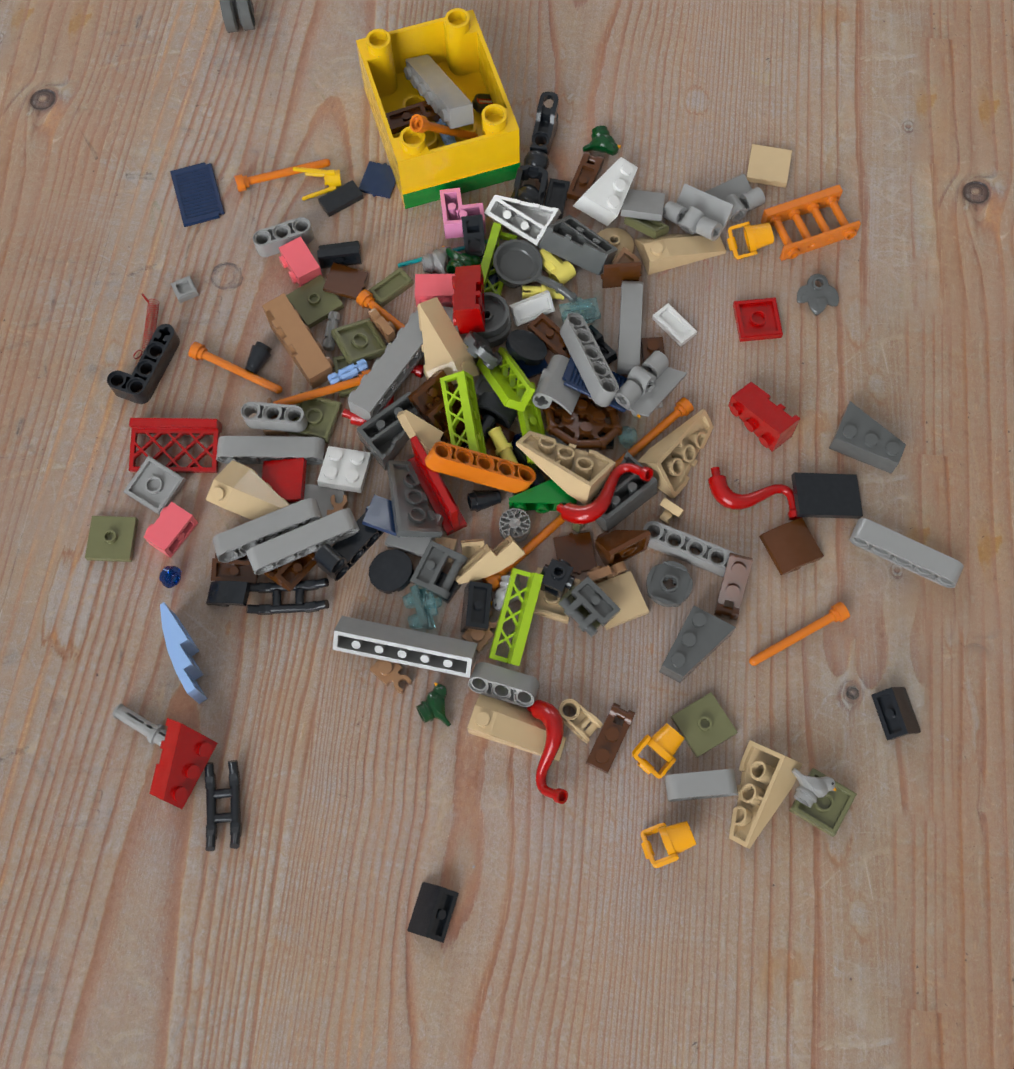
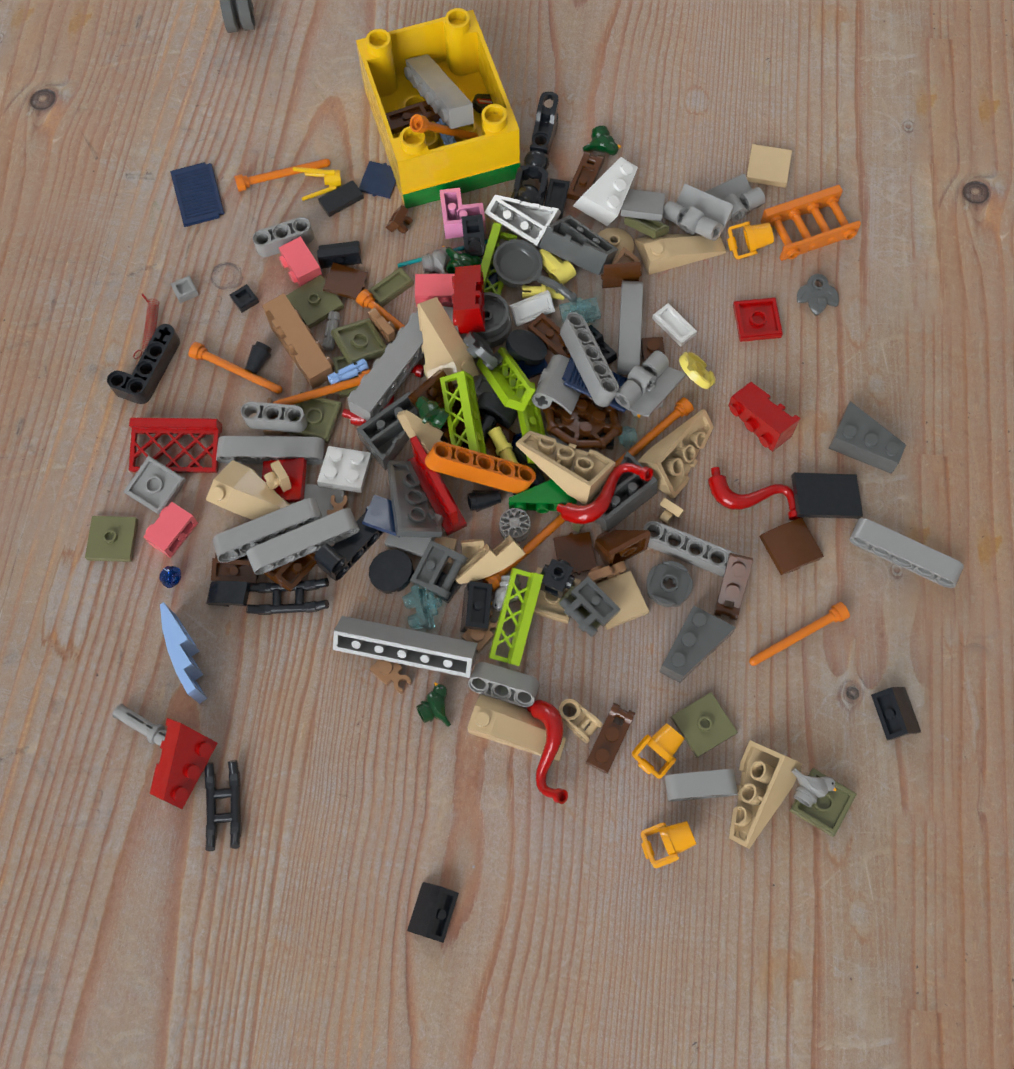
none -> black tile [229,284,259,313]
none -> tan tile [264,460,291,492]
none -> reddish brown tile [386,205,413,233]
none -> dark green animal [416,396,449,429]
none -> light yellow tile [679,352,715,389]

